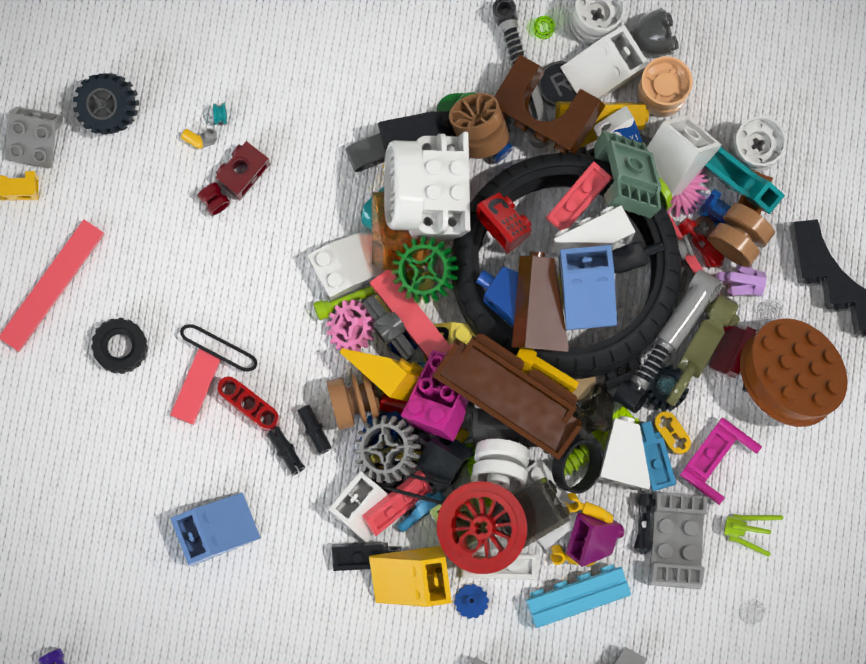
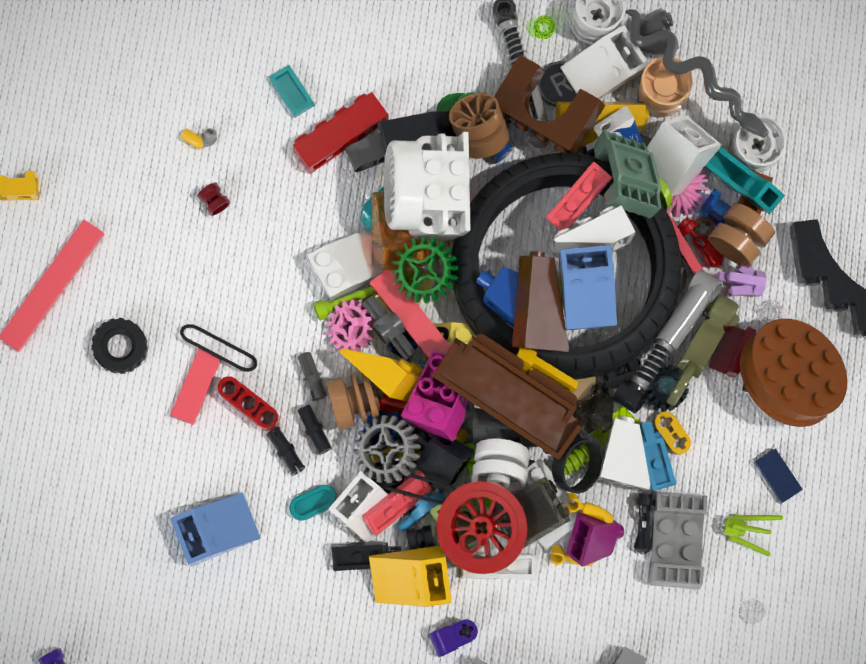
light grey bracket [4,107,63,168] -> none
black wheel [73,73,139,134] -> none
teal bush [213,103,227,125] -> none
dark red brick [215,141,270,201] -> none
blue piece [454,584,489,619] -> none
red slope [476,193,532,254] -> none
medium azure brick [526,564,631,629] -> none
black piece [612,241,665,274] -> none
light grey bush [678,235,694,260] -> none
dark pink plate [679,417,762,505] -> none
none -> teal tile [269,65,315,118]
none -> teal tile [289,485,337,521]
none -> red brick [293,92,389,174]
none -> dark grey axle [298,352,328,401]
none -> black wheel [406,525,434,550]
none -> dark purple piece [428,619,478,658]
none -> dark grey animal [625,9,769,138]
none -> dark blue tile [754,448,803,504]

